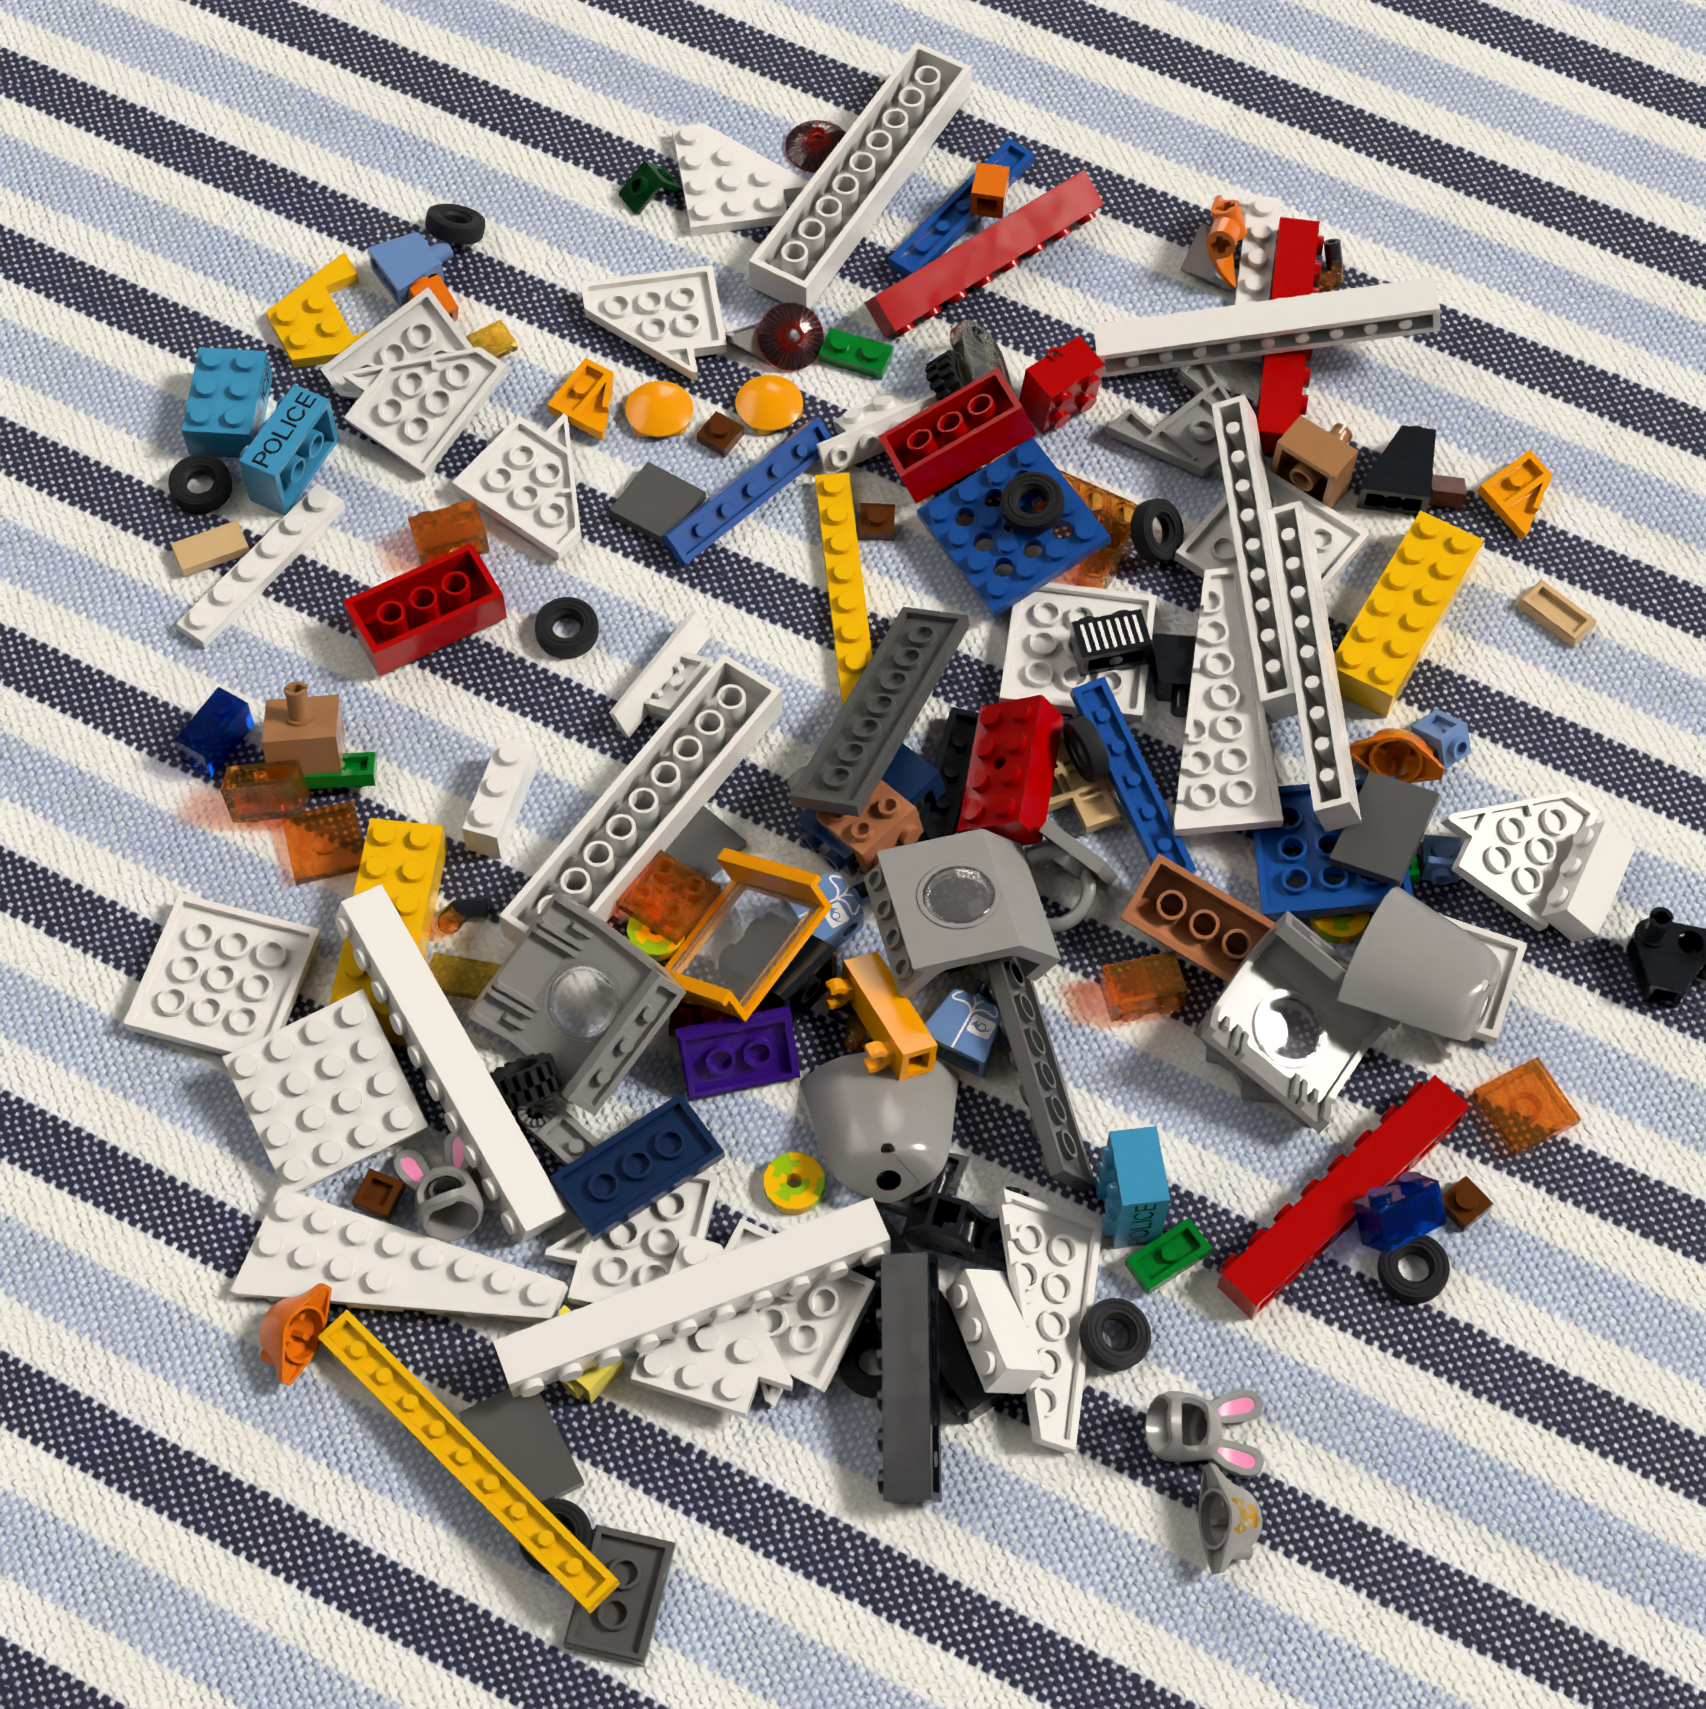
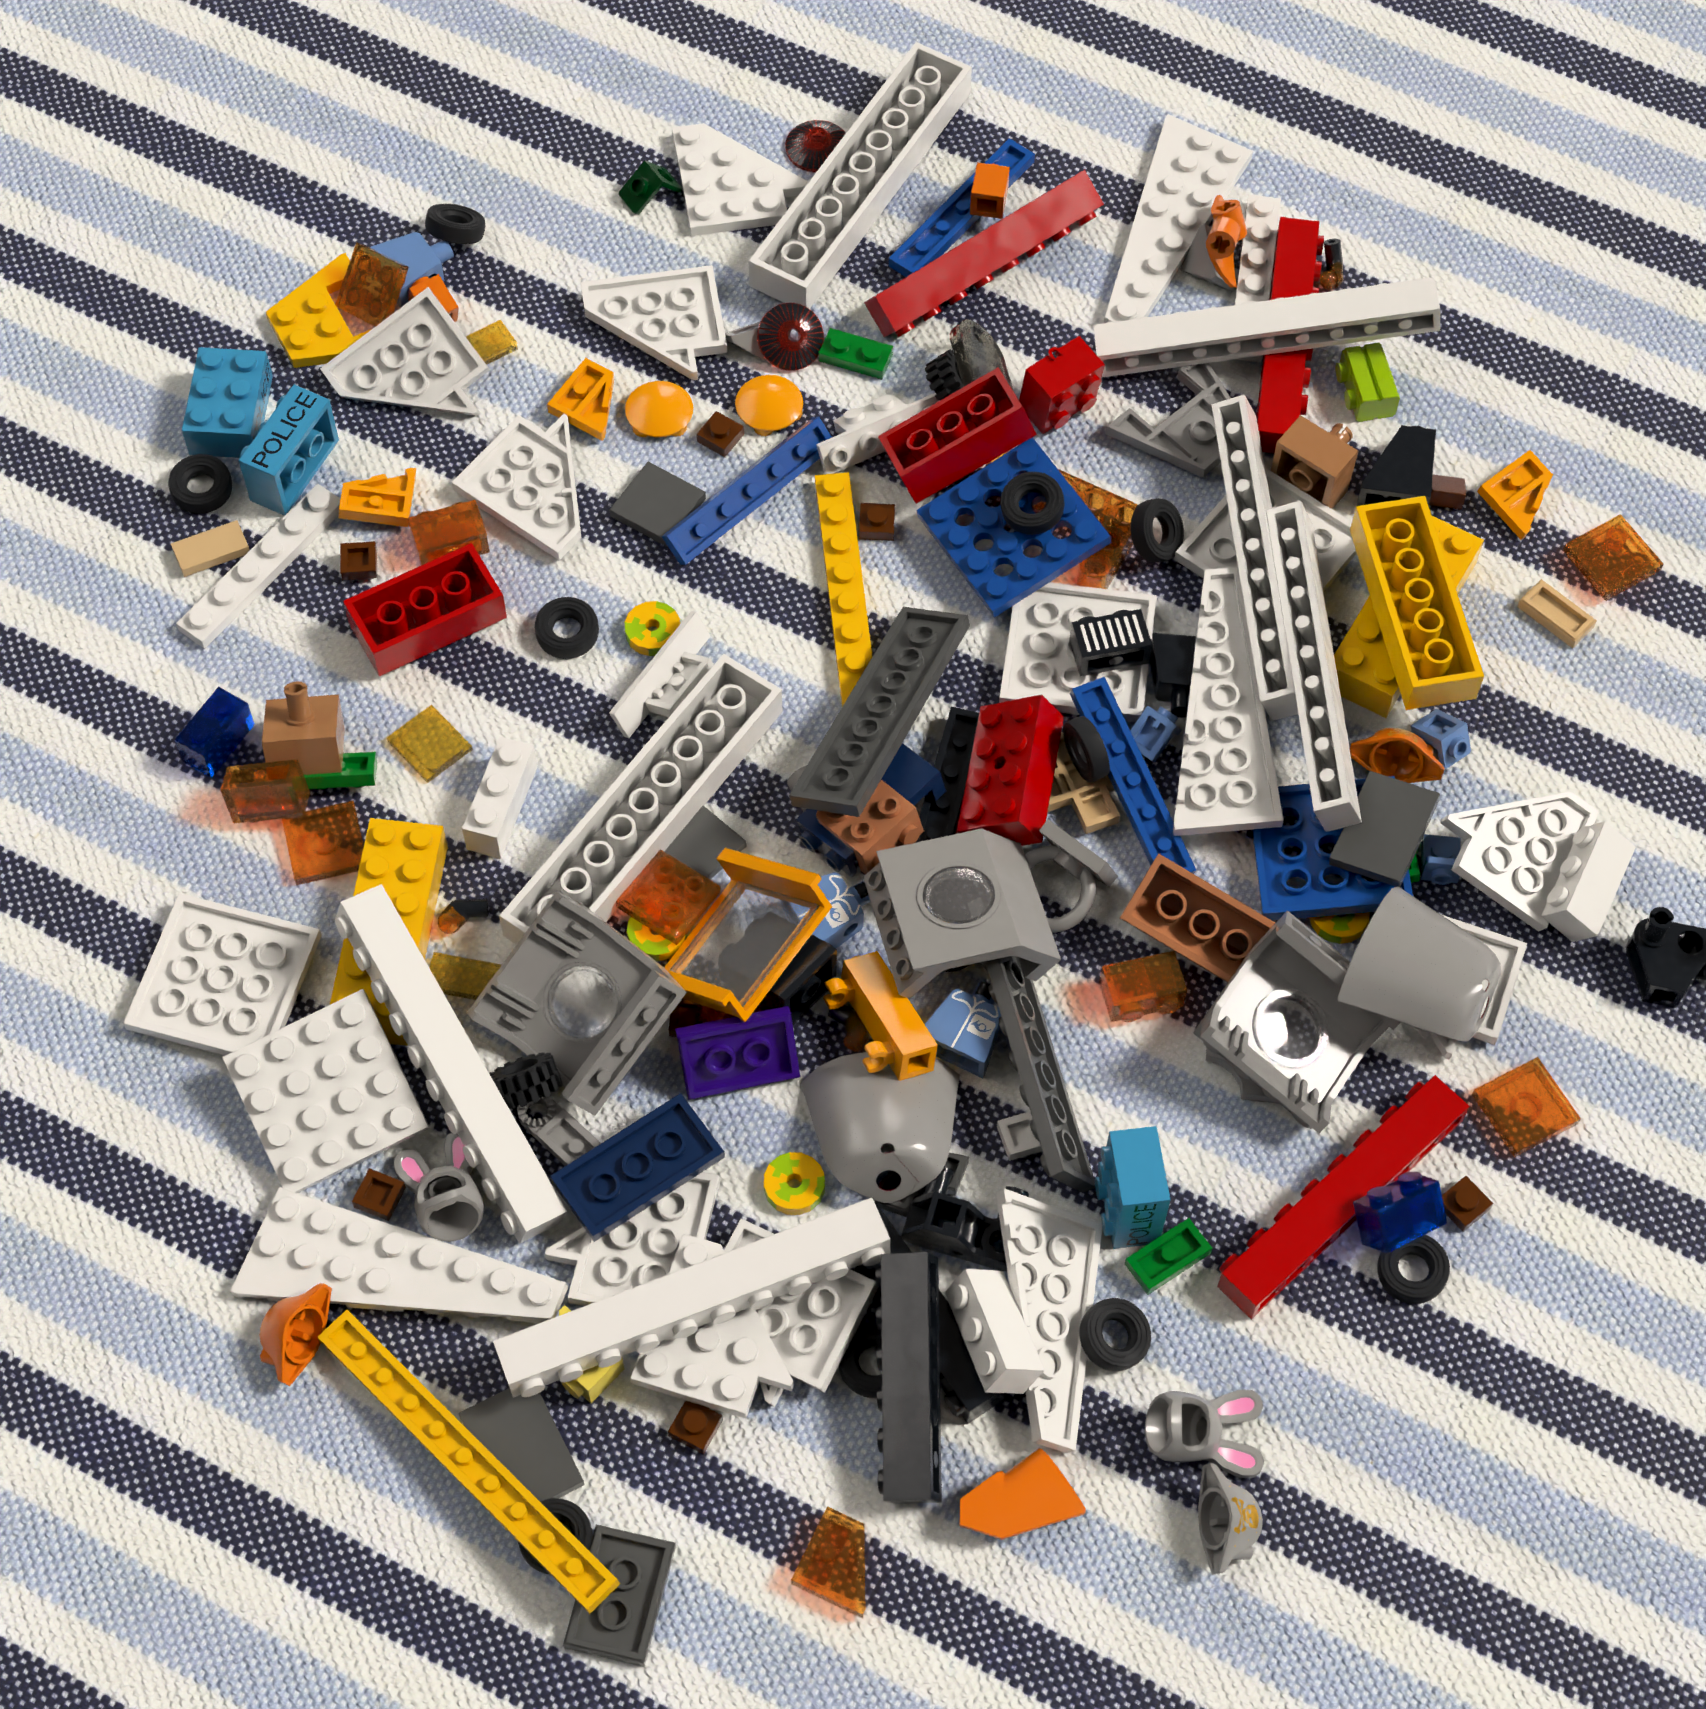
white wing [342,347,509,477] -> none
none -> clear orange tile [335,243,409,327]
none -> light orange wing [338,468,416,527]
none -> reddish brown plate [340,541,378,581]
none -> clear yellow piece [387,705,473,783]
none -> yellow piece [624,601,680,656]
none -> reddish brown plate [668,1400,723,1455]
none -> clear orange wing [791,1506,866,1619]
none -> orange panel [959,1448,1086,1540]
none -> white plate [997,1111,1042,1161]
none -> white wing [1104,114,1253,323]
none -> medium blue bracket [1130,706,1182,763]
none -> lime brick [1335,342,1400,422]
none -> yellow brick [1350,496,1484,710]
none -> clear orange tile [1563,514,1664,601]

